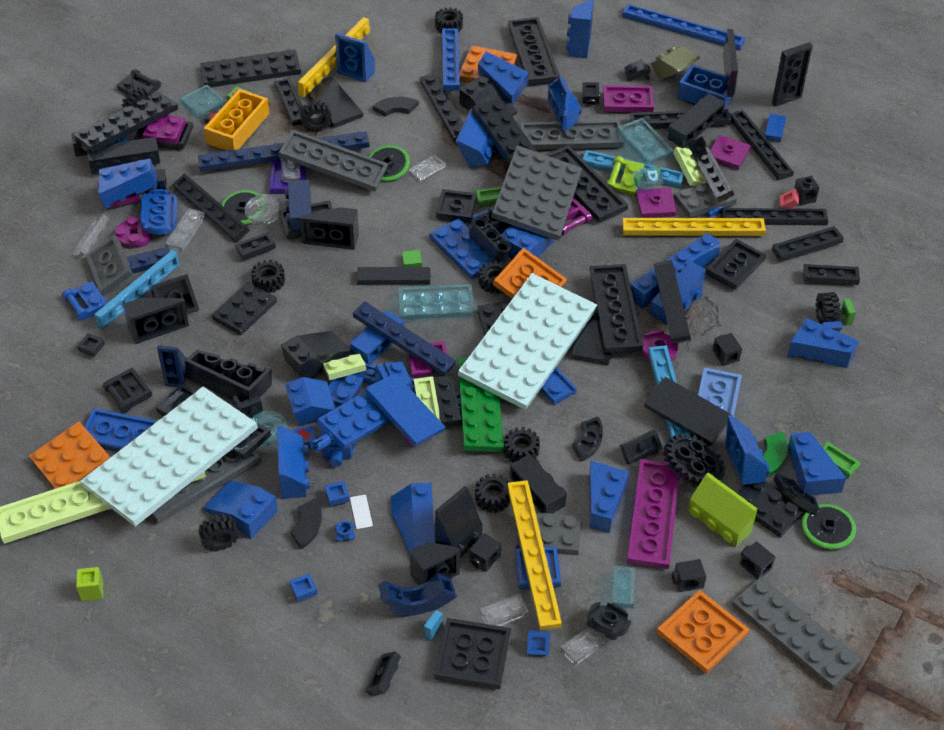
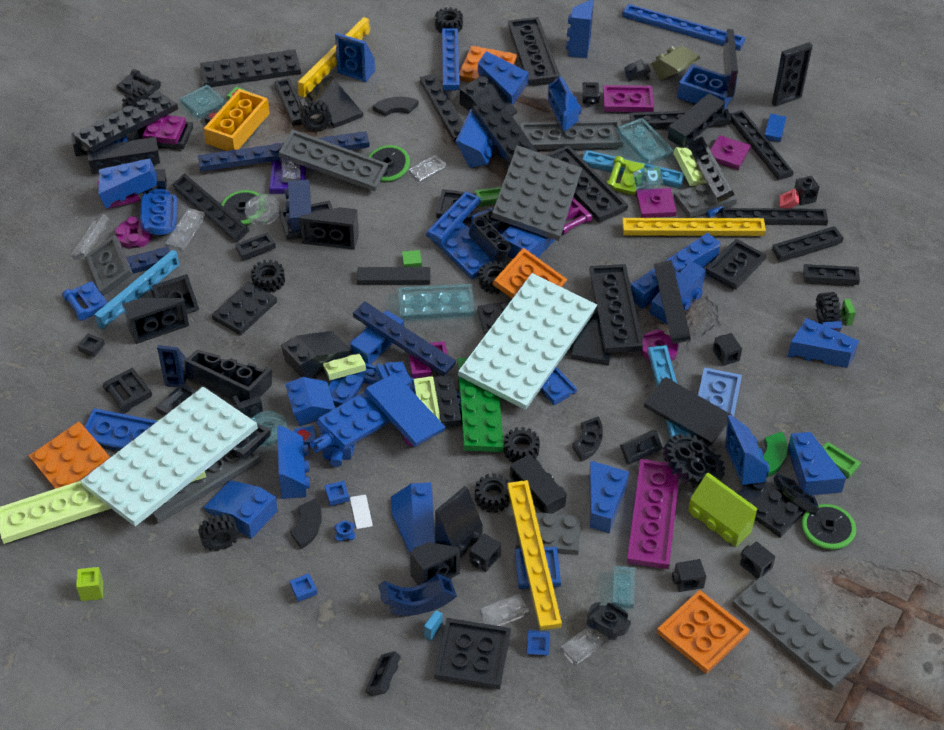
none -> blue tile [426,191,481,243]

